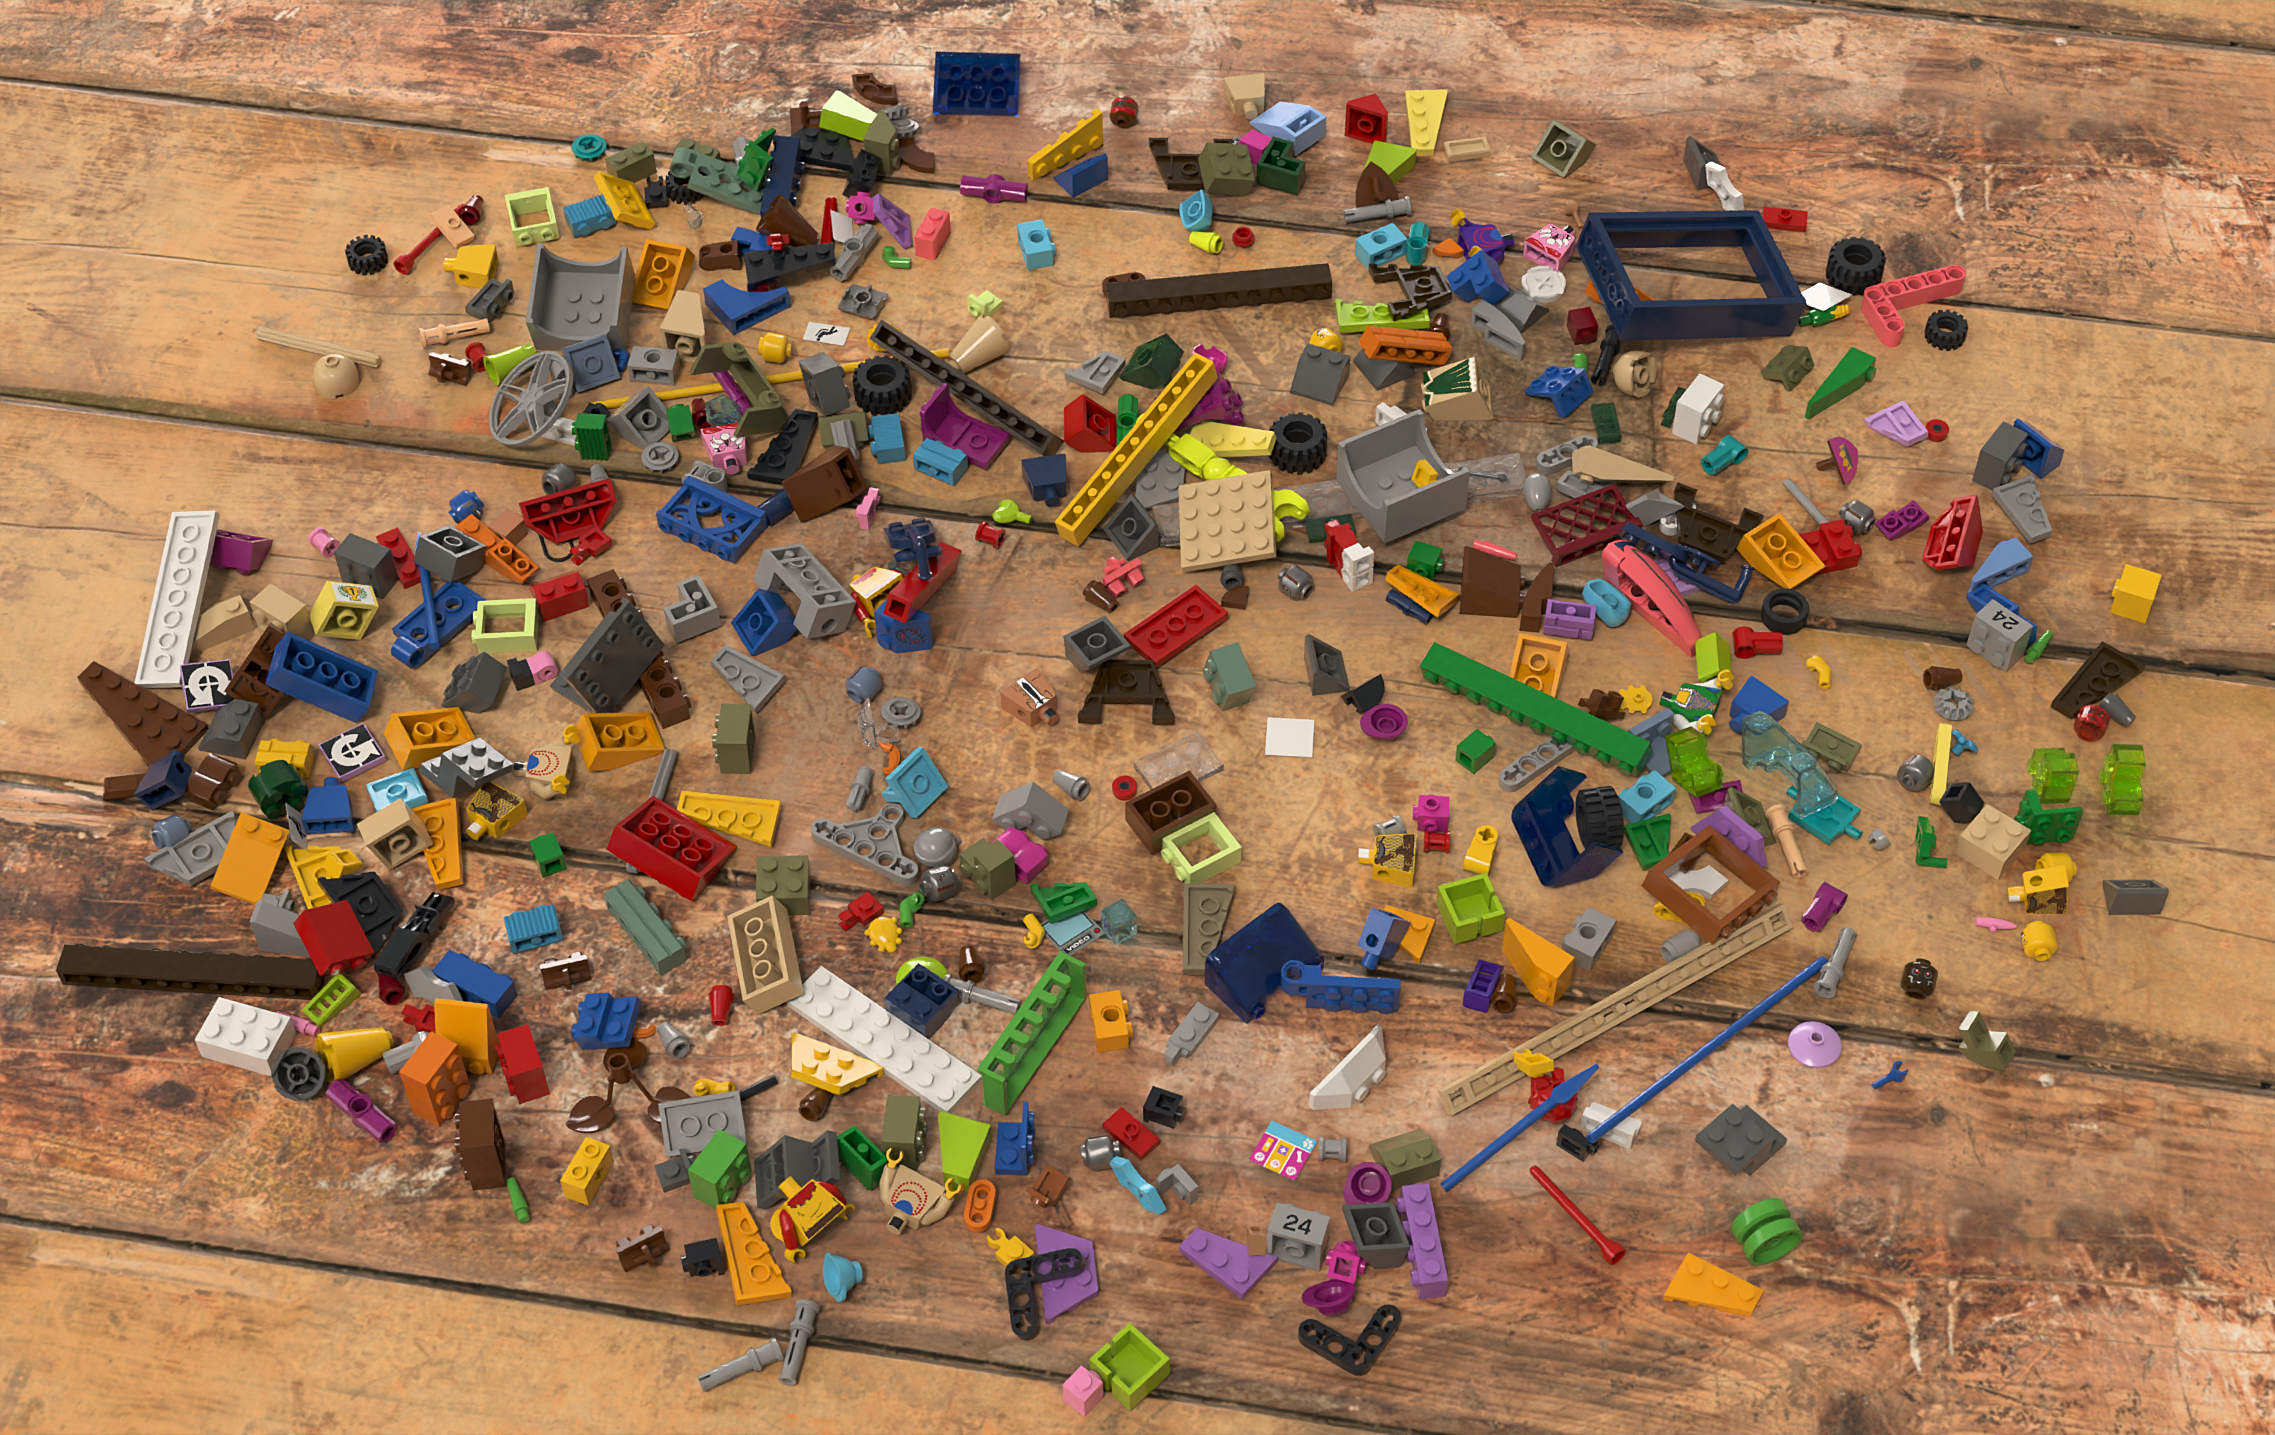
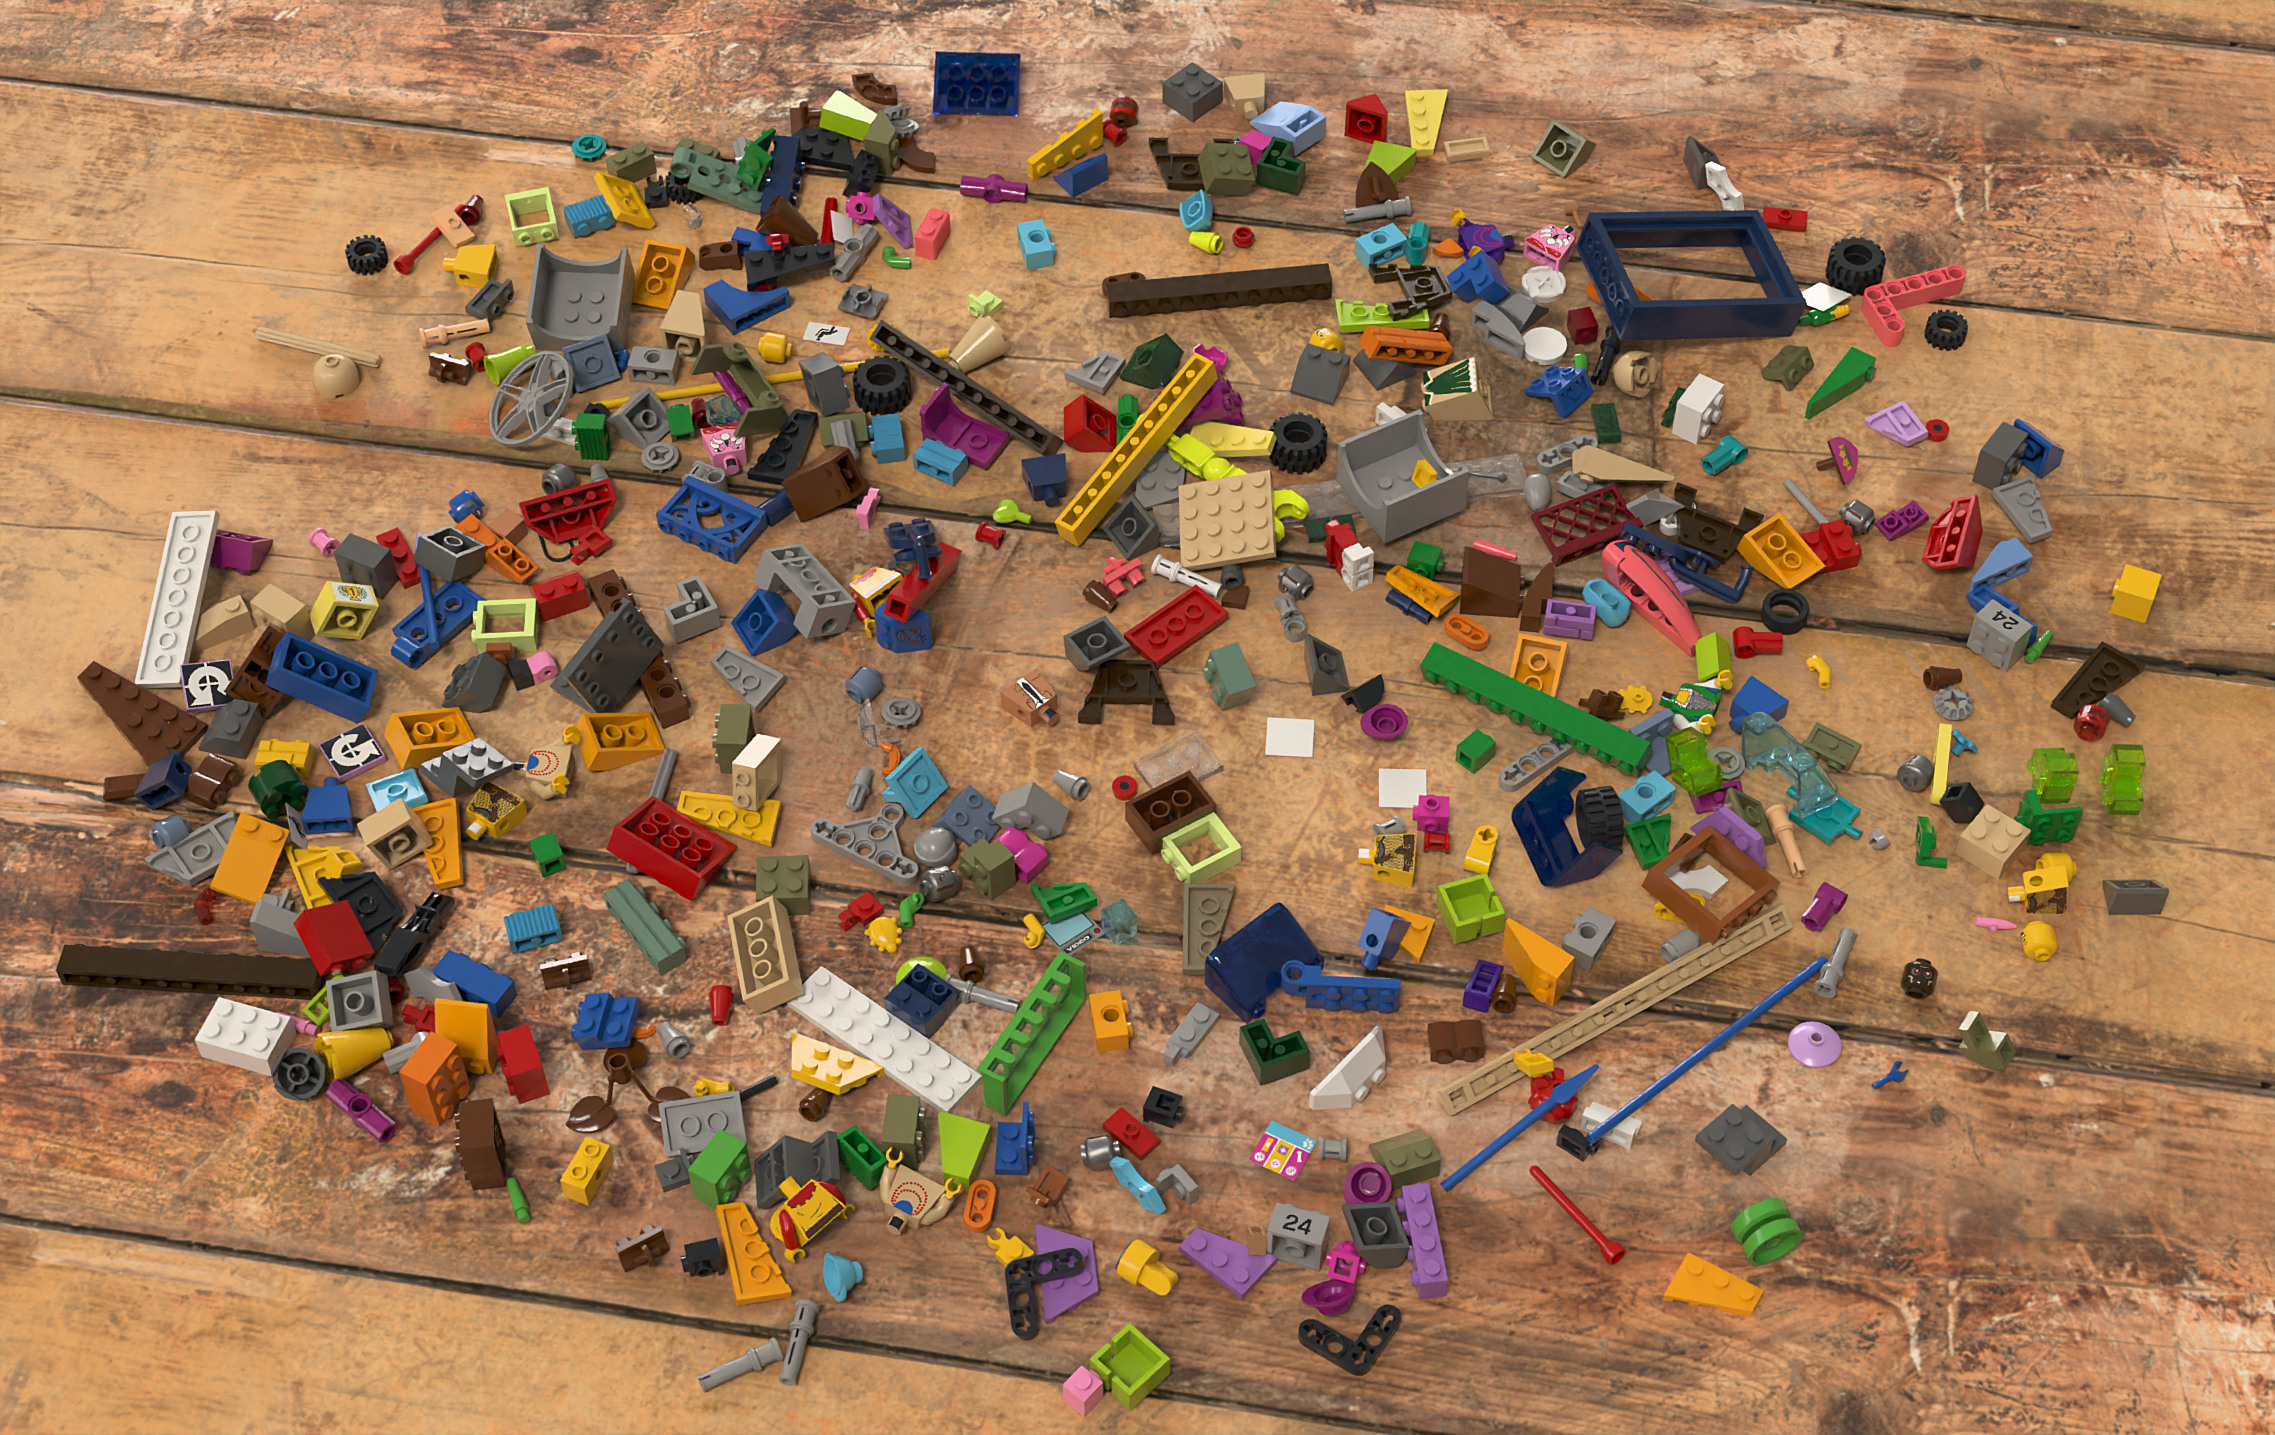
none -> clear red arm [194,887,217,926]
none -> light grey brick [326,970,394,1032]
none -> dark orange bracket [486,642,516,668]
none -> tan window [732,734,781,811]
none -> sand blue bracket [930,784,1000,847]
none -> red bush [1103,119,1128,147]
none -> yellow piece [1116,1239,1178,1295]
none -> white pin [1151,554,1223,598]
none -> dark grey brick [1162,62,1223,122]
none -> dark green brick [1239,1018,1310,1086]
none -> light grey connector [1274,592,1306,642]
none -> white sticker [1379,768,1427,808]
none -> reddish brown brick [1427,1019,1484,1064]
none -> orange plate [1444,613,1489,650]
none -> white tile [1523,327,1567,365]
none -> light grey gear [1705,747,1745,782]

